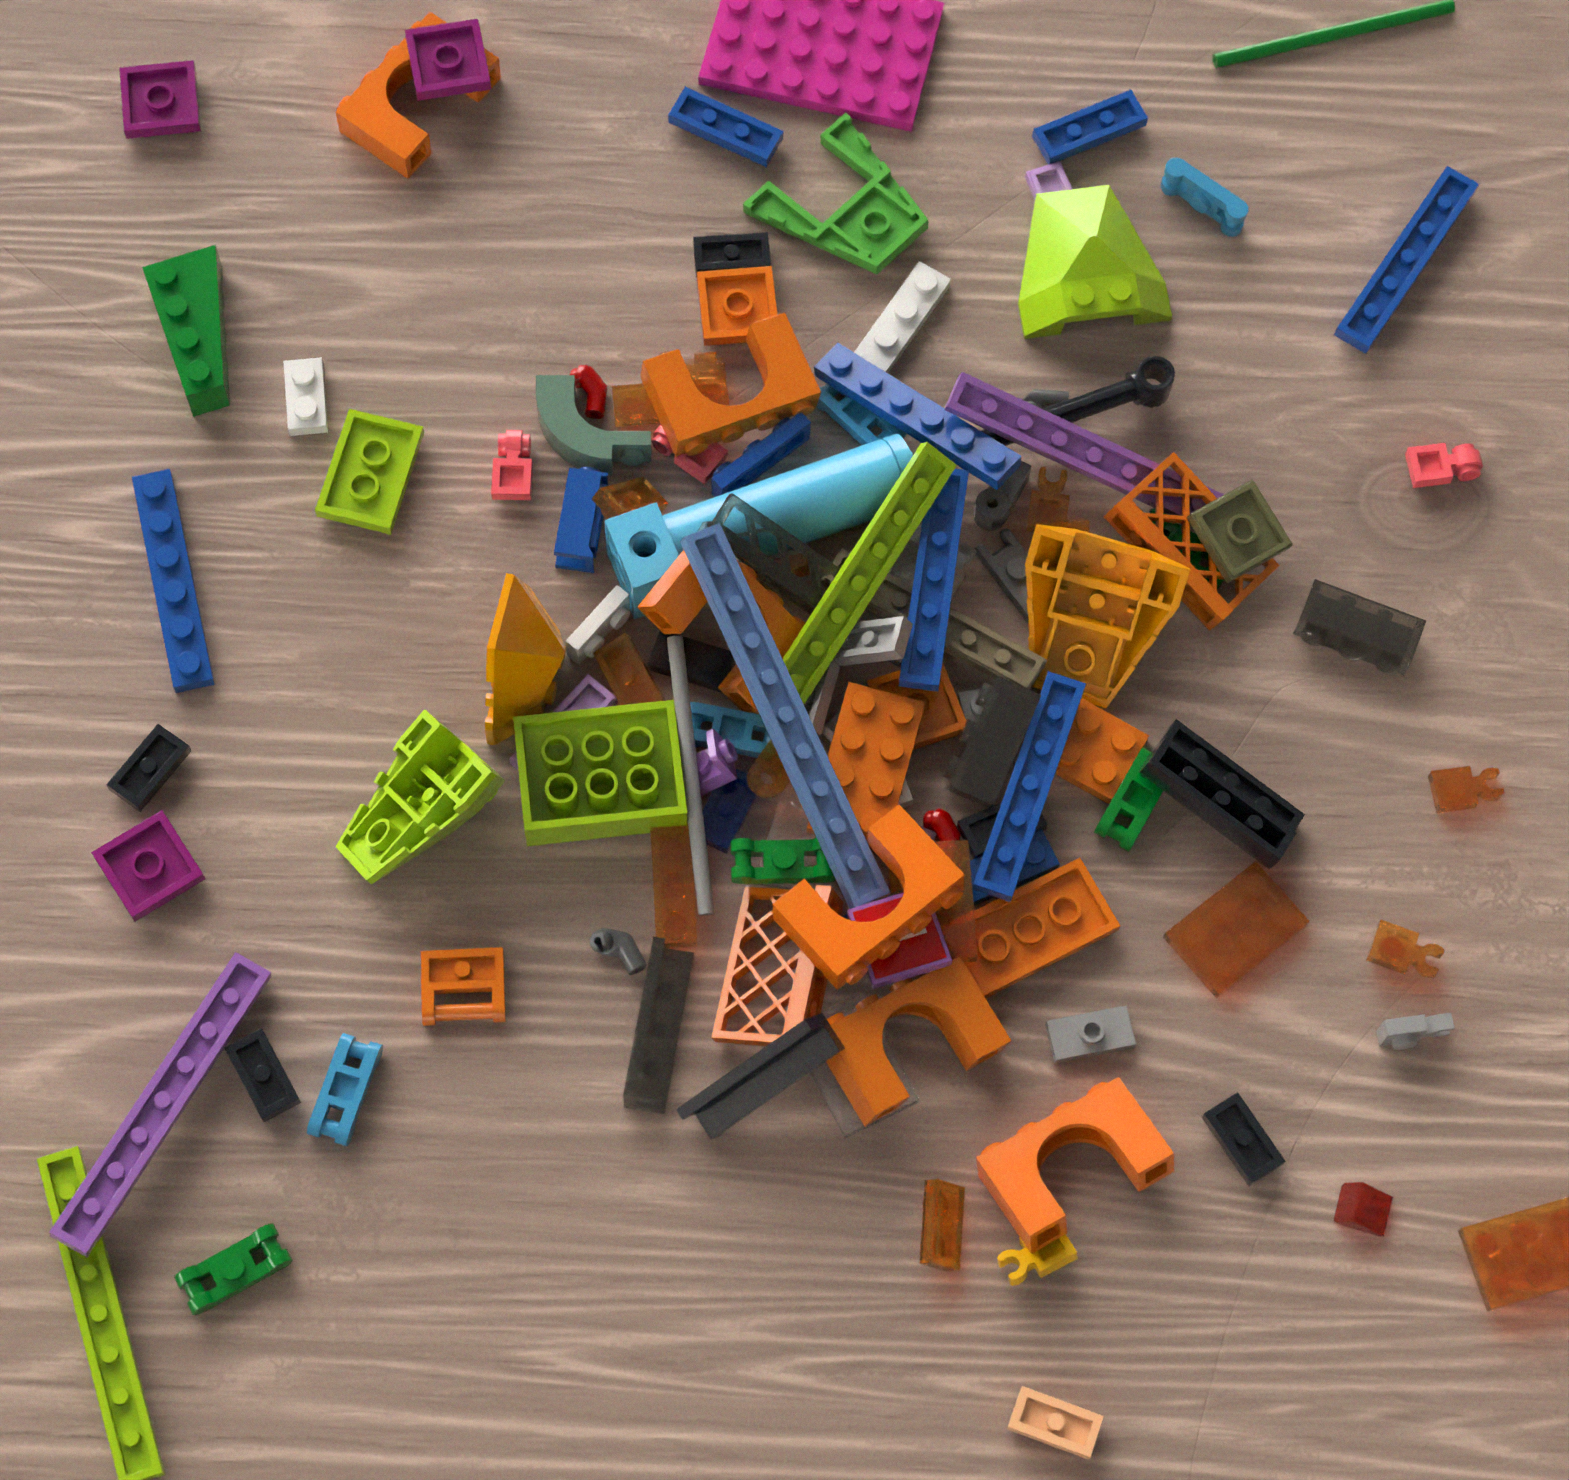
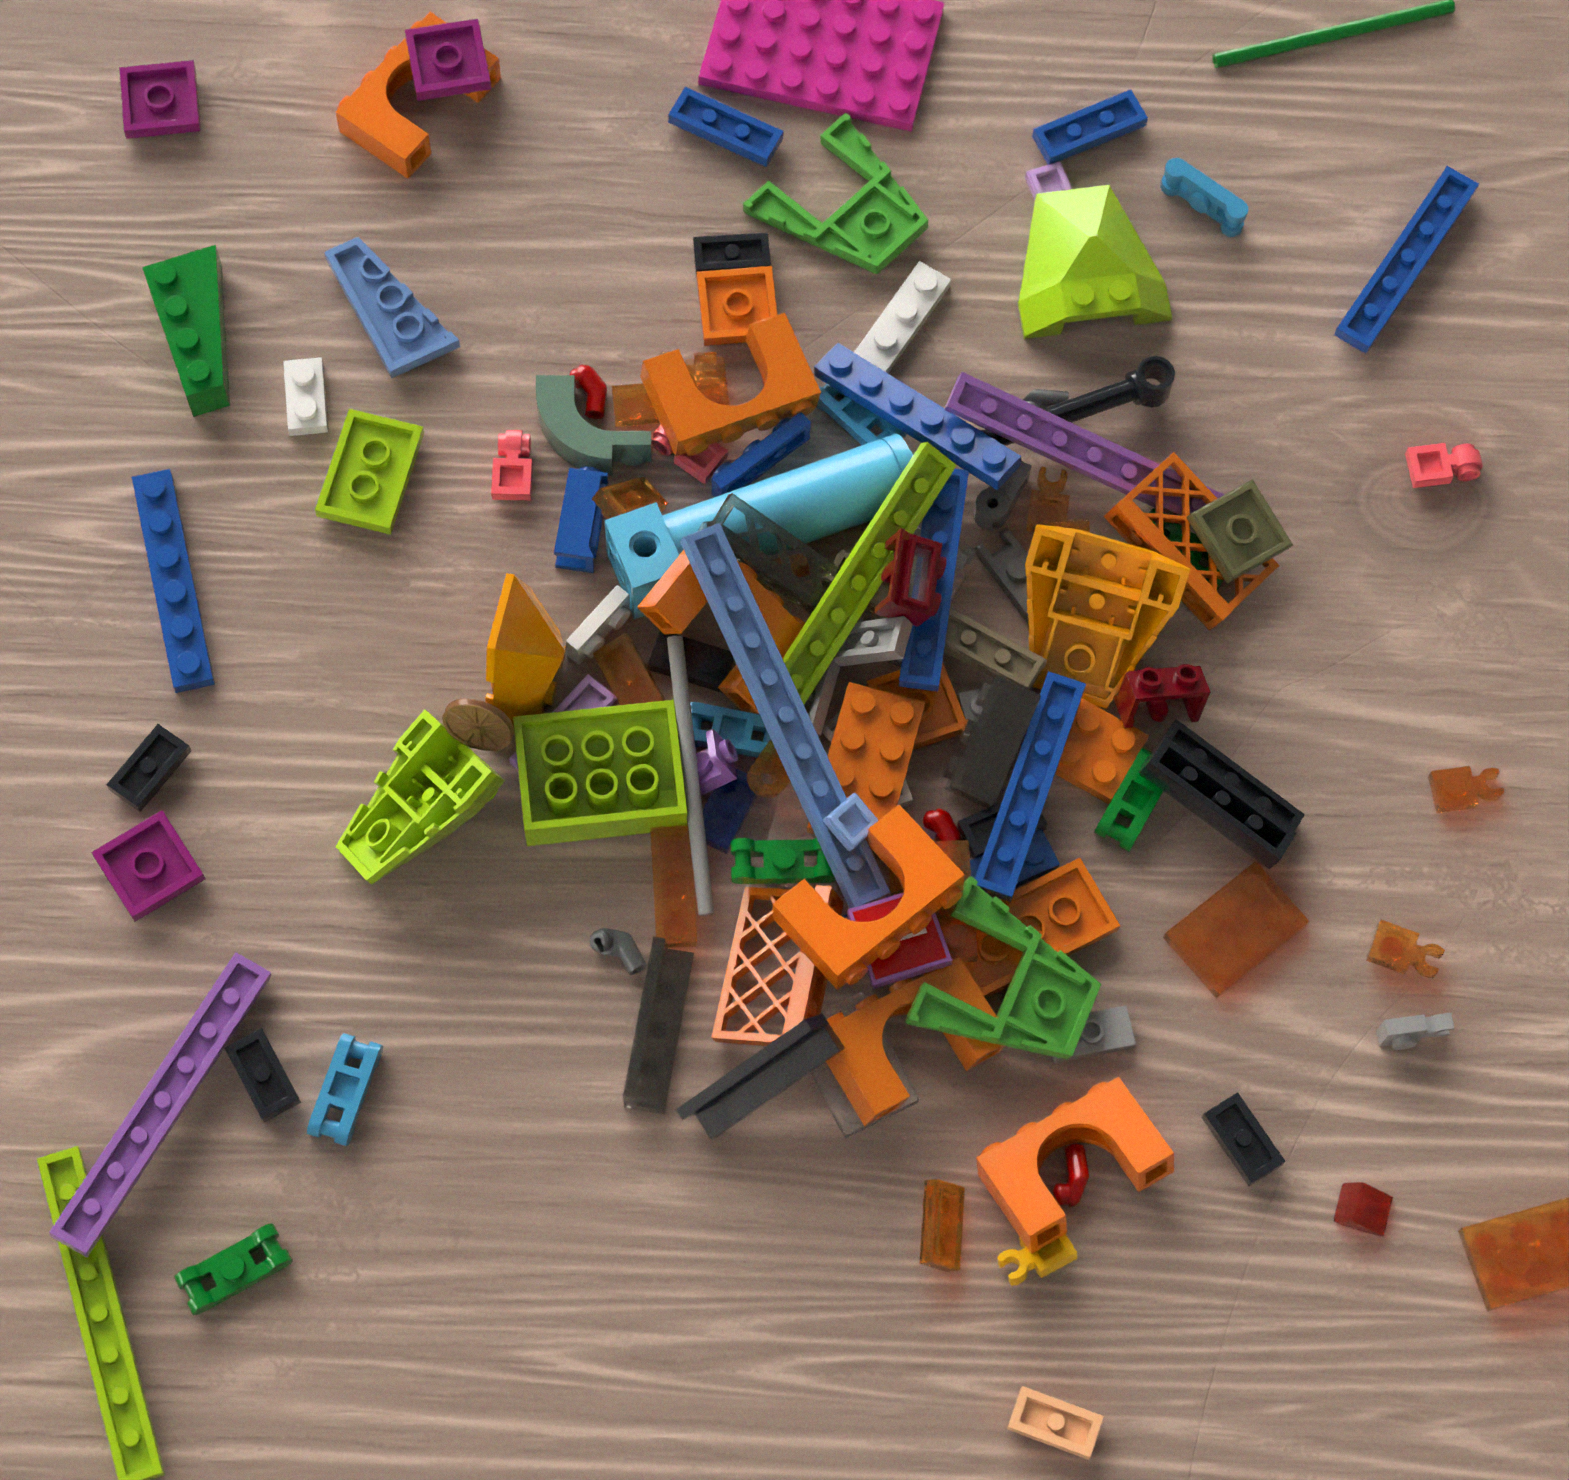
orange plate [421,947,506,1026] -> none
clear smoke brick [1293,579,1426,676] -> none
none -> medium blue wing [324,237,460,378]
none -> medium nougat wheel [442,698,514,751]
none -> light blue tile [822,793,878,852]
none -> dark red window [874,528,946,627]
none -> bright green wing [904,876,1101,1060]
none -> red arm [1053,1144,1089,1207]
none -> dark red window [1113,664,1211,729]

